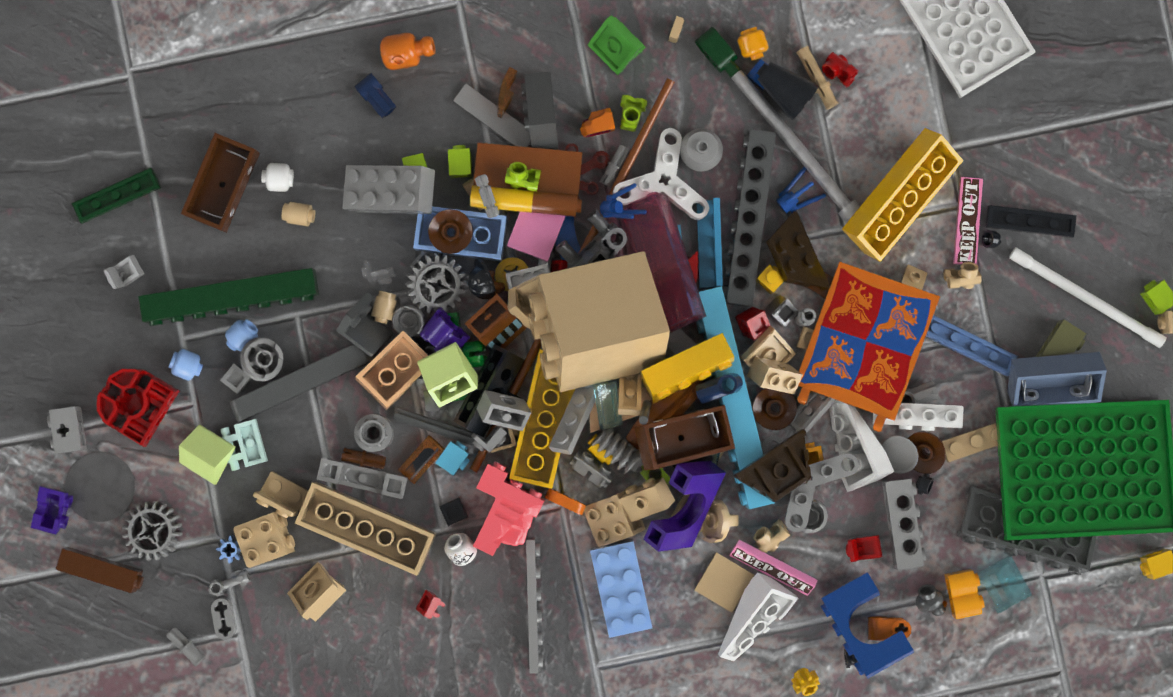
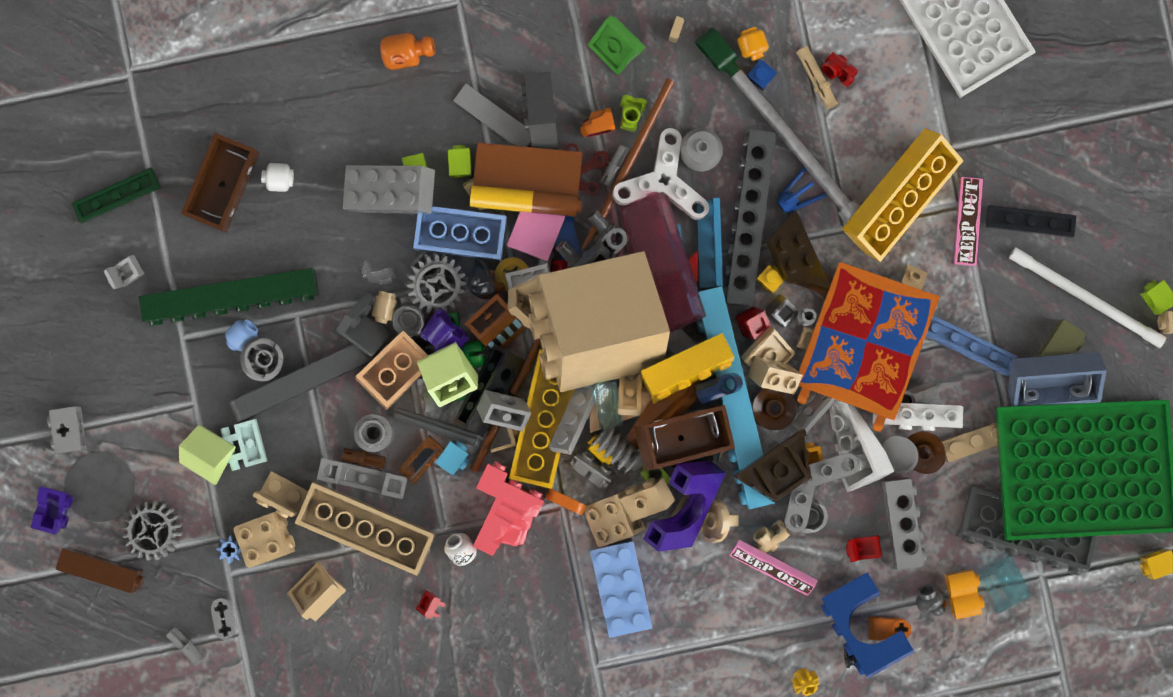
red connector [97,369,180,447] -> none
light blue head [168,349,203,381] -> none
light grey bar [208,570,251,597] -> none
light grey plate [220,363,251,394] -> none
tan brick [281,202,316,226] -> none
dark blue piece [354,73,396,119] -> none
reddish brown dish [428,209,473,254] -> none
black tile [439,497,468,526] -> none
light grey bracket [471,426,507,453] -> none
light grey axle [475,174,499,218] -> none
clear orange slope [497,67,517,118] -> none
lime plate [505,162,541,192] -> none
light grey plate [526,538,543,673] -> none
blue plant [600,183,647,219] -> none
dark grey piece [639,400,652,425] -> none
tan tile [694,552,754,613] -> none
white wedge [718,572,798,661] -> none
black cone [757,62,819,120] -> none
black plate [916,473,934,495] -> none
tan plate [943,262,981,289] -> none
black hinge [982,230,1001,248] -> none

